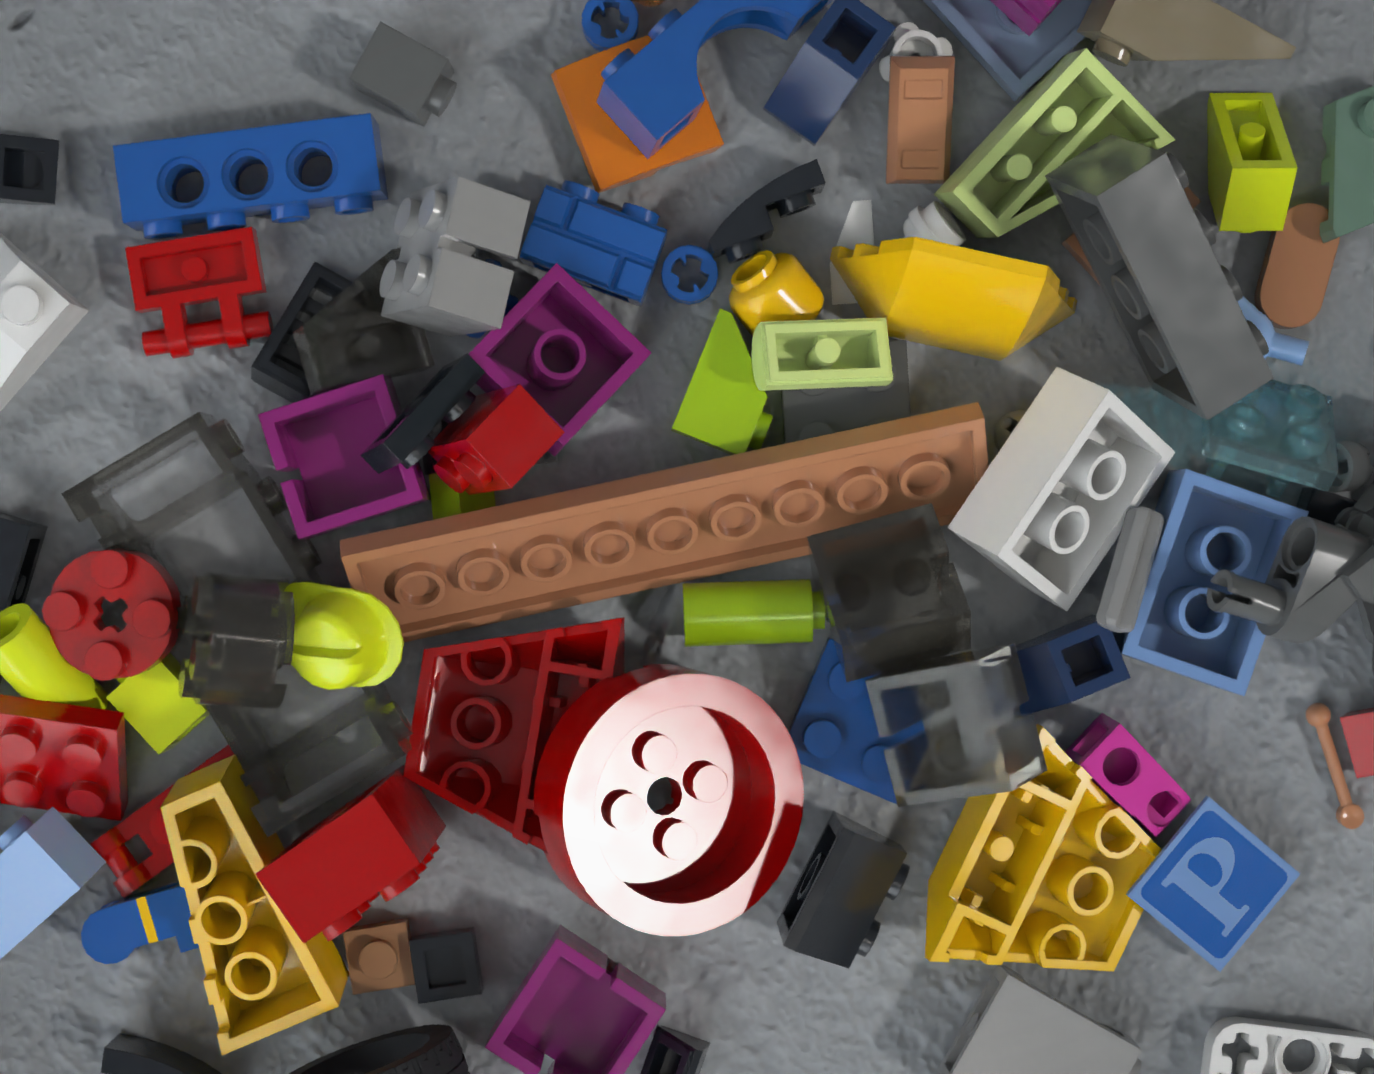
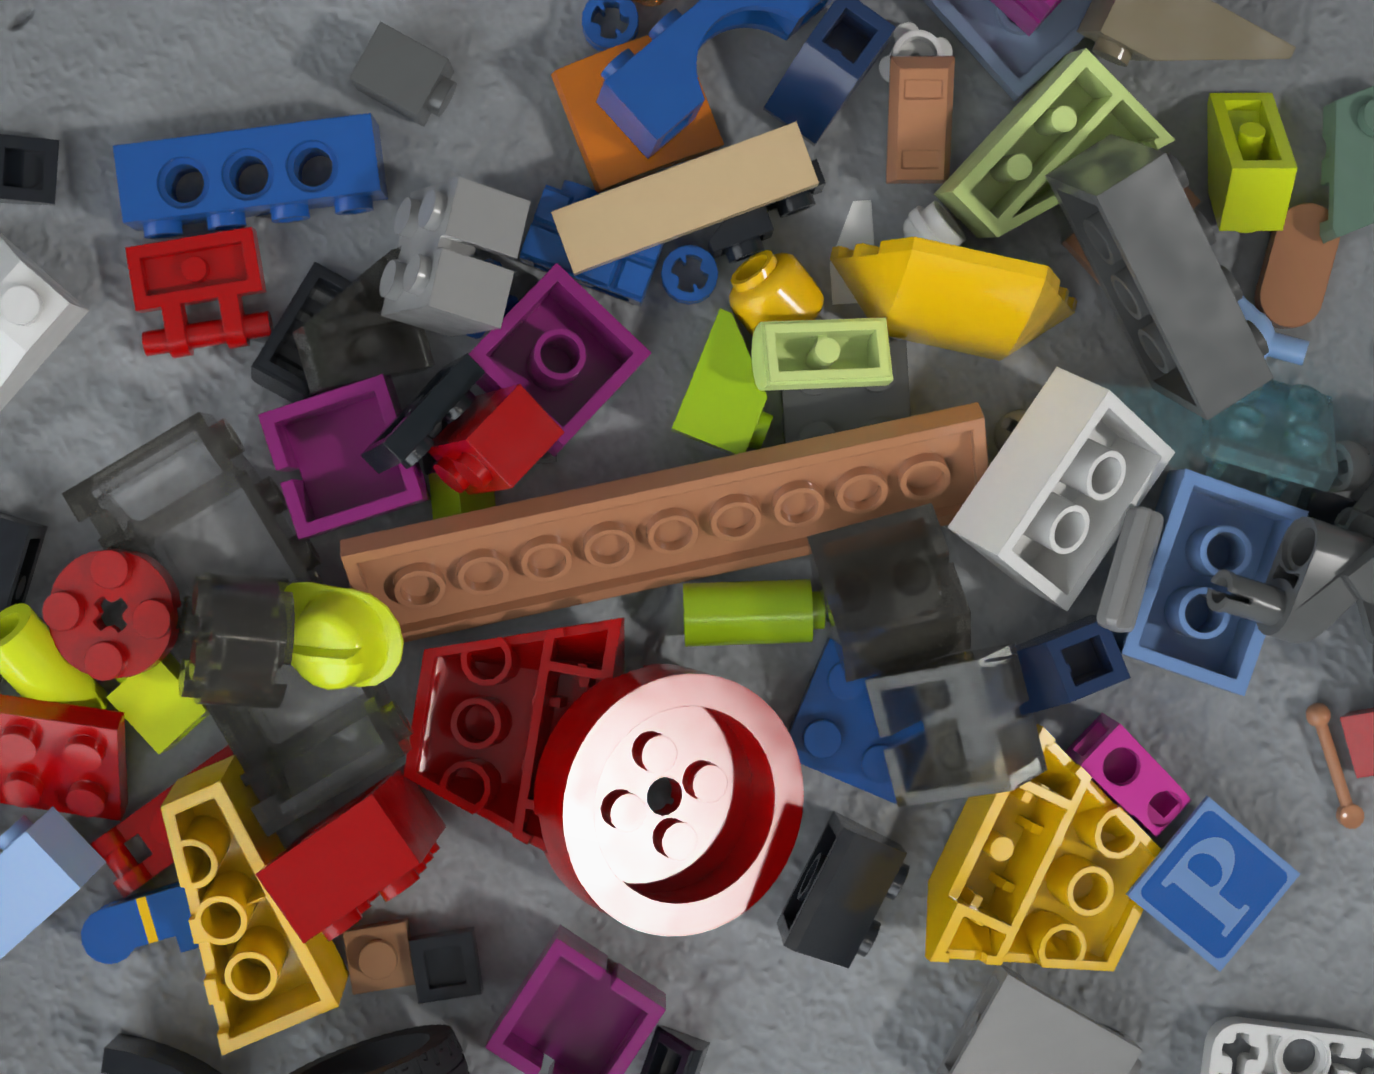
none -> tan tile [551,121,819,276]

